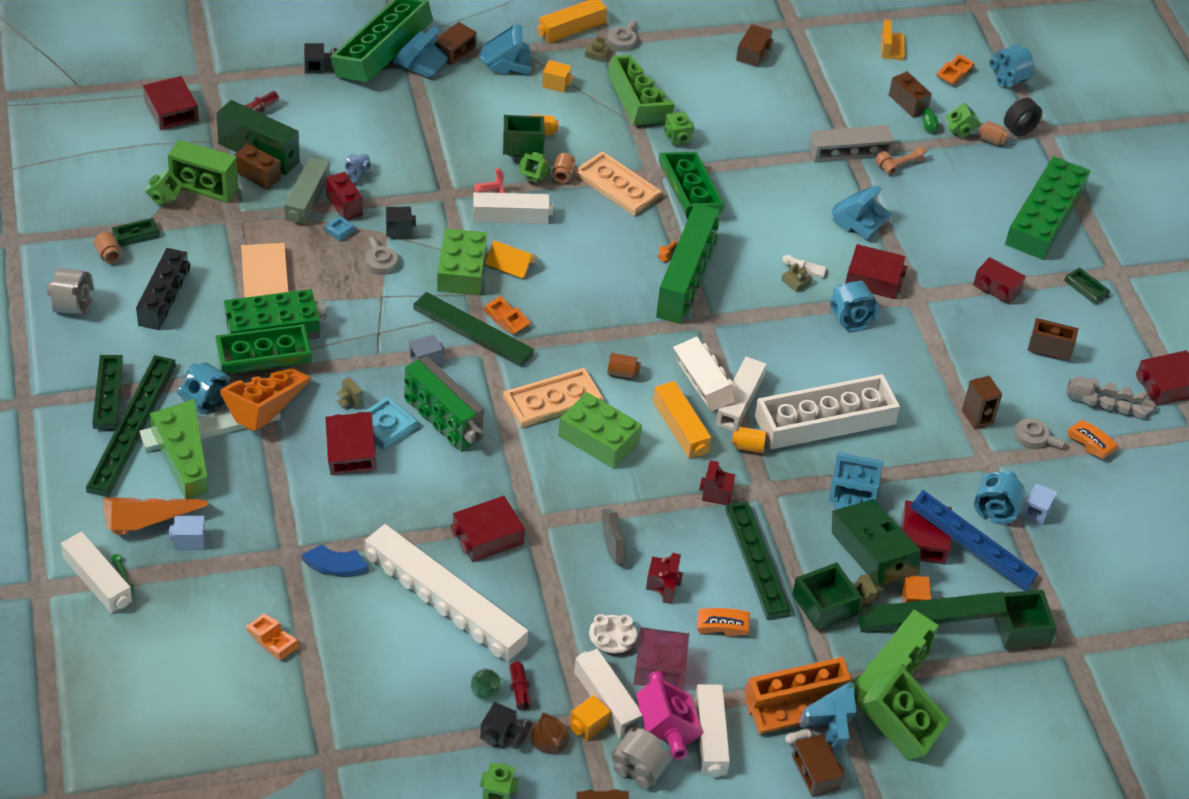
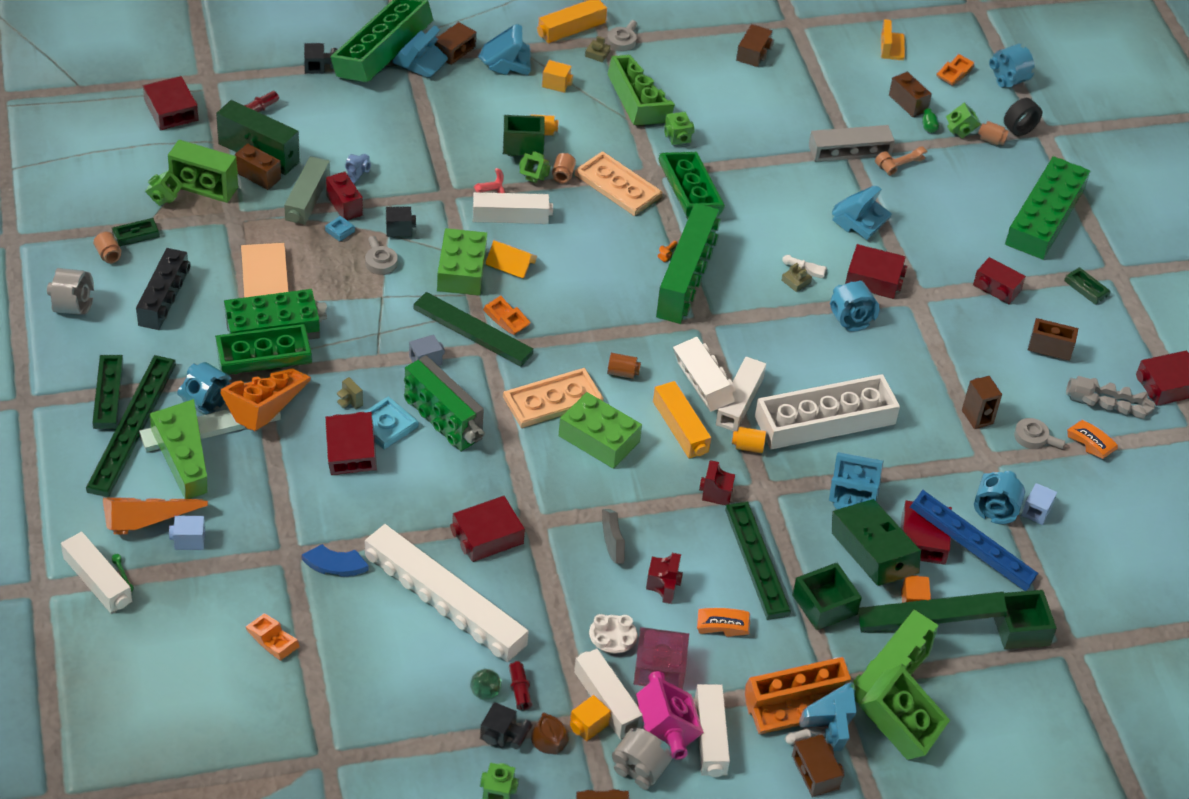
olive tile [854,574,884,607] -> none

